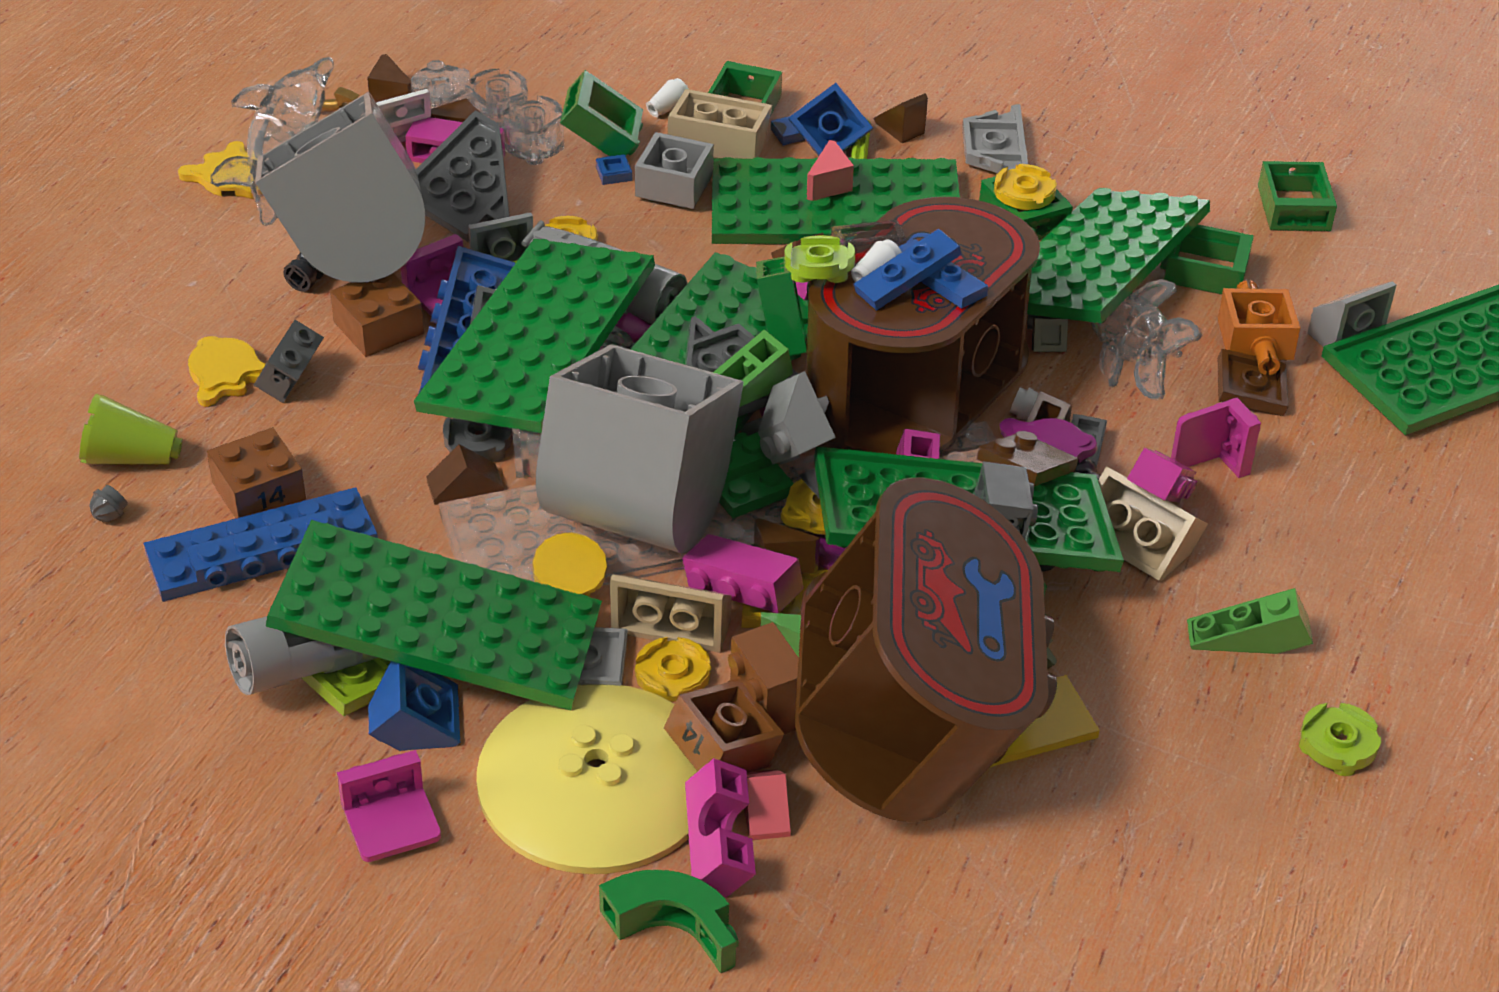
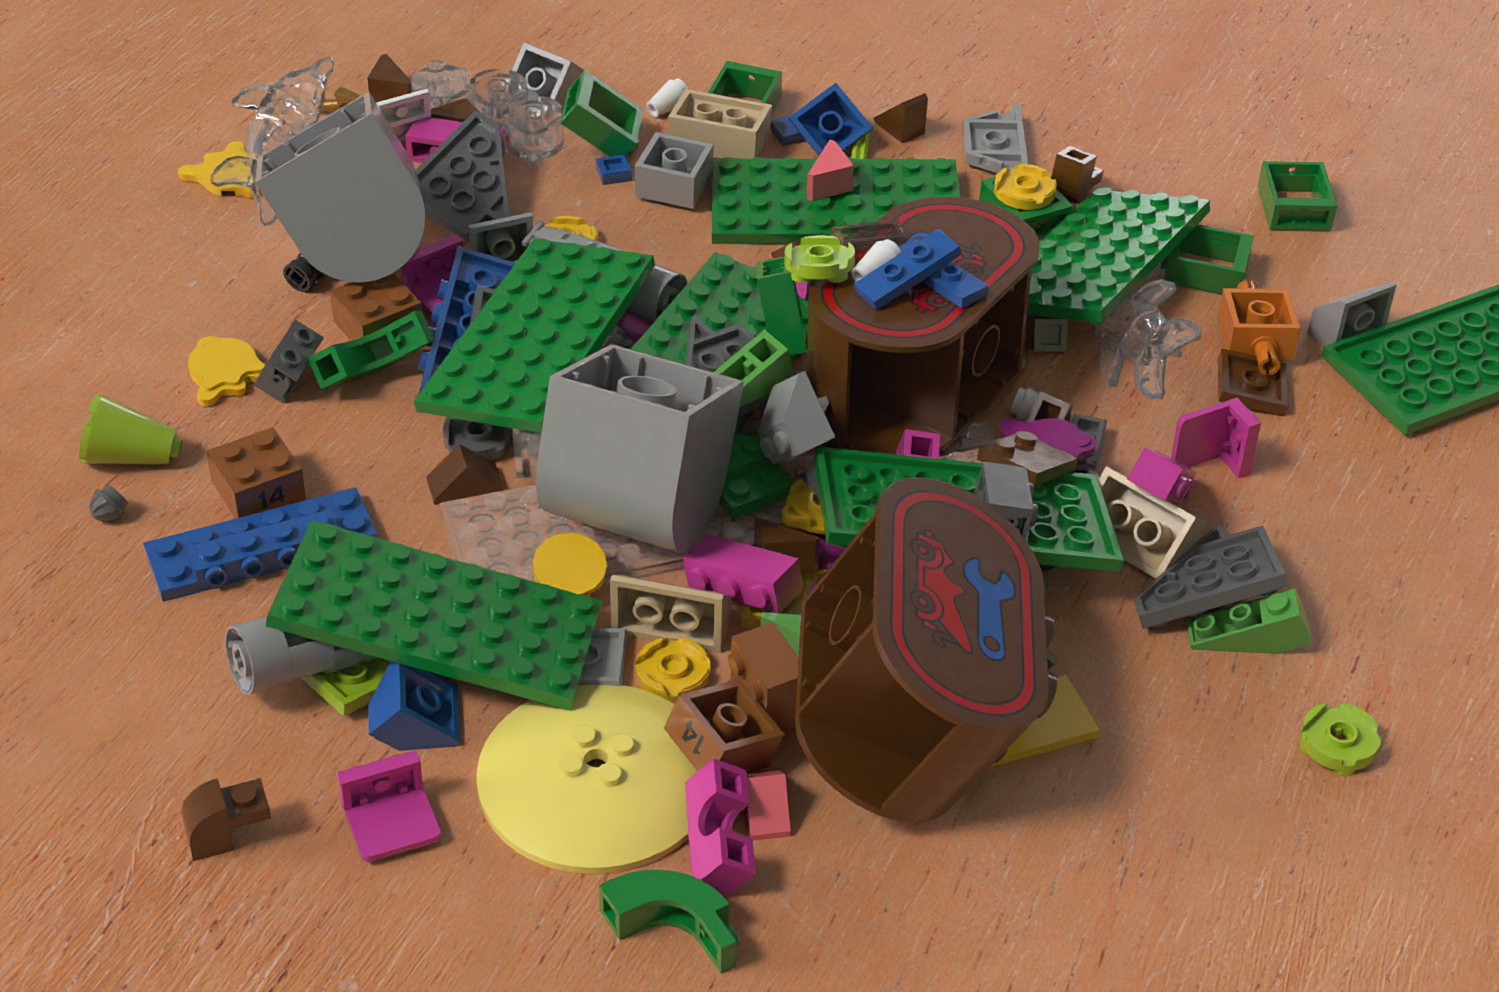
none -> reddish brown brick [182,778,271,861]
none -> green arch [307,310,435,390]
none -> light grey slope [500,43,584,117]
none -> reddish brown brick [1051,146,1104,202]
none -> dark grey wing [1133,523,1289,629]

